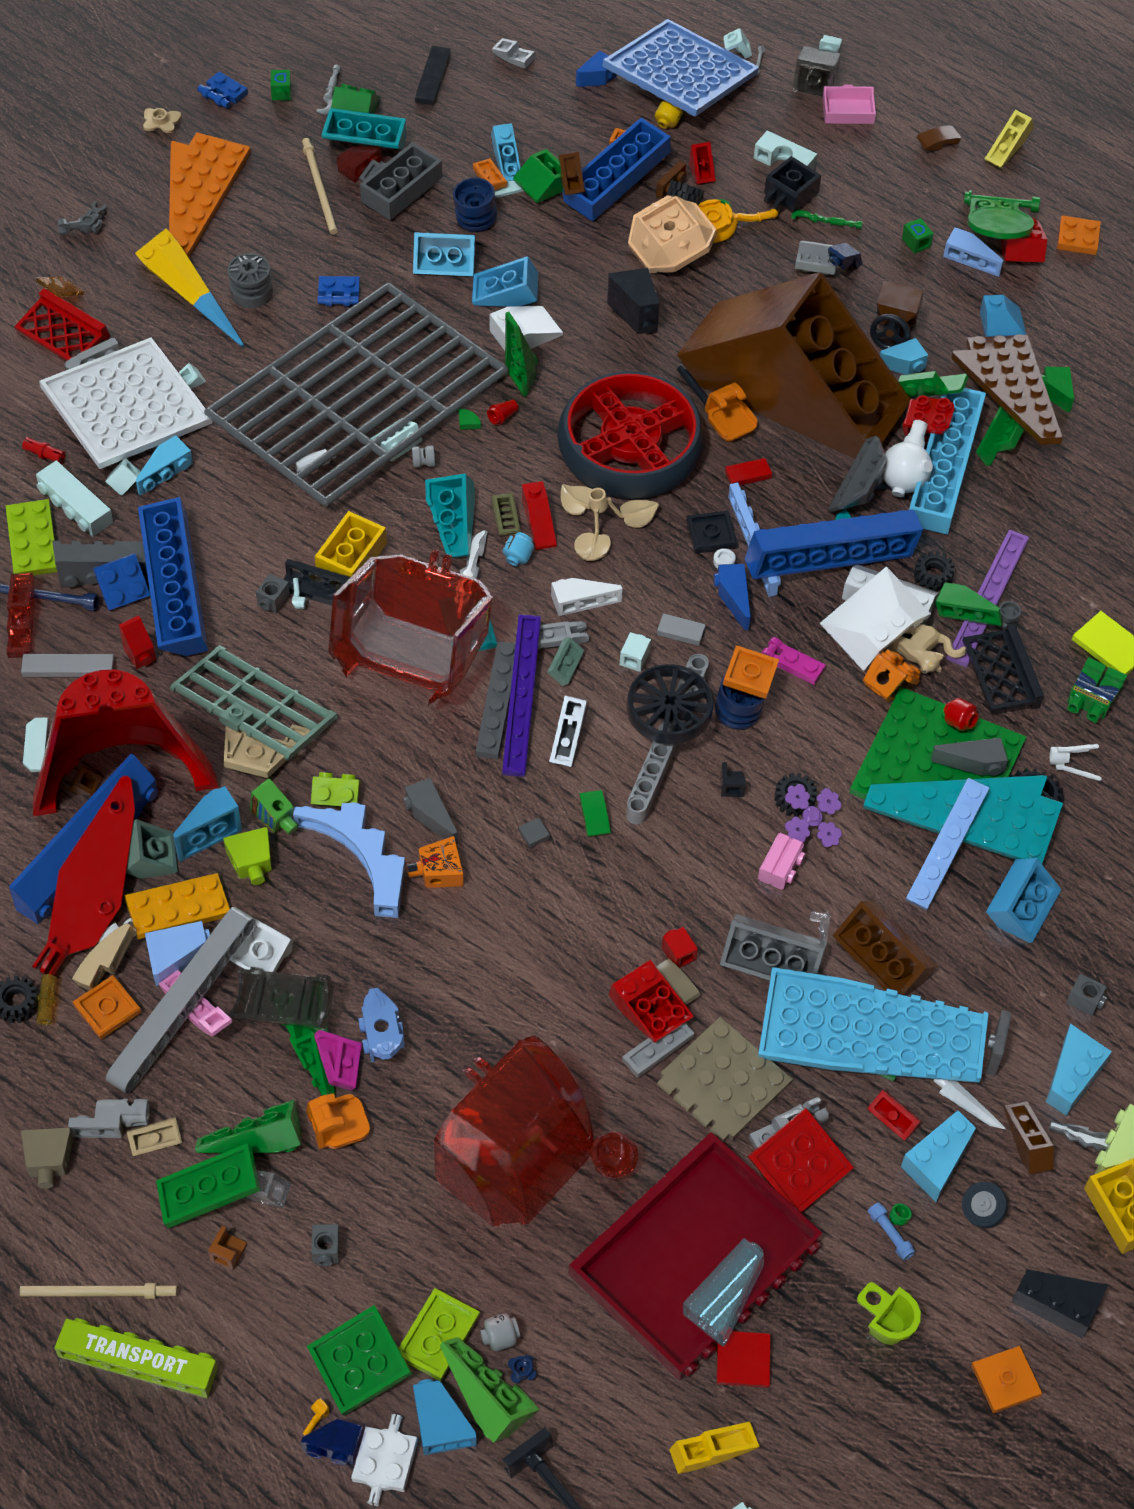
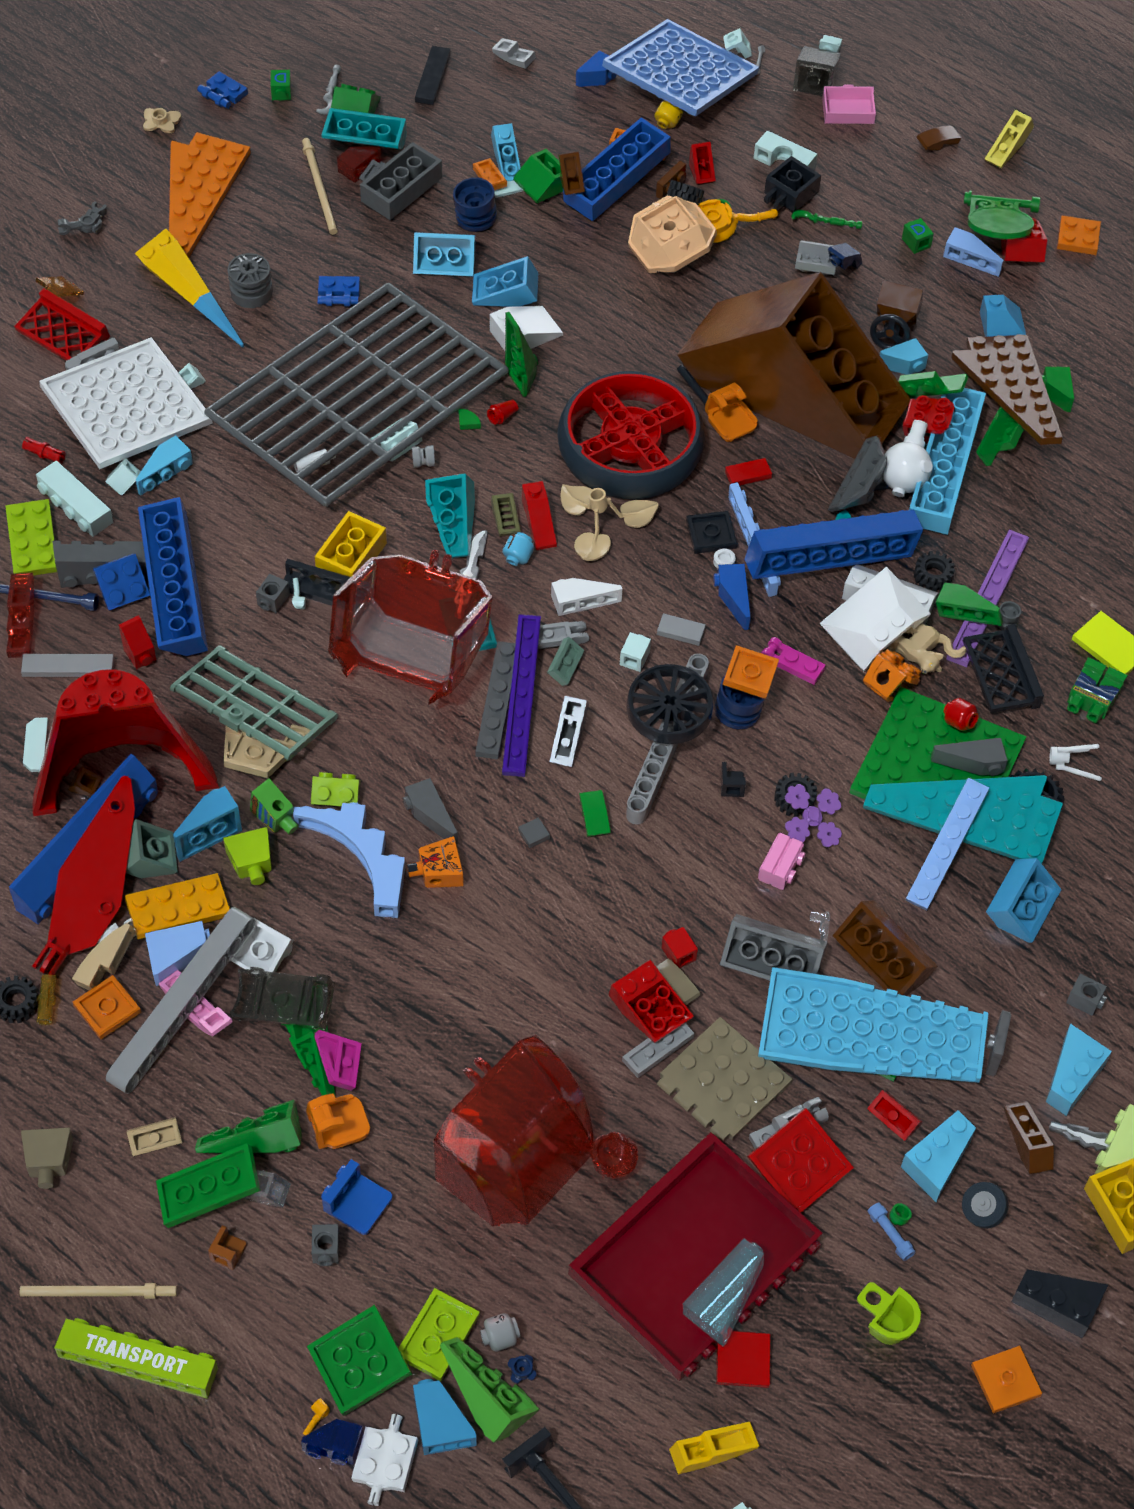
light grey plate [68,1099,150,1138] -> none
medium blue piece [358,988,405,1062] -> none
black slope [607,268,660,334] -> none
white bar [934,1079,1007,1130] -> none
none -> blue bracket [321,1159,392,1235]

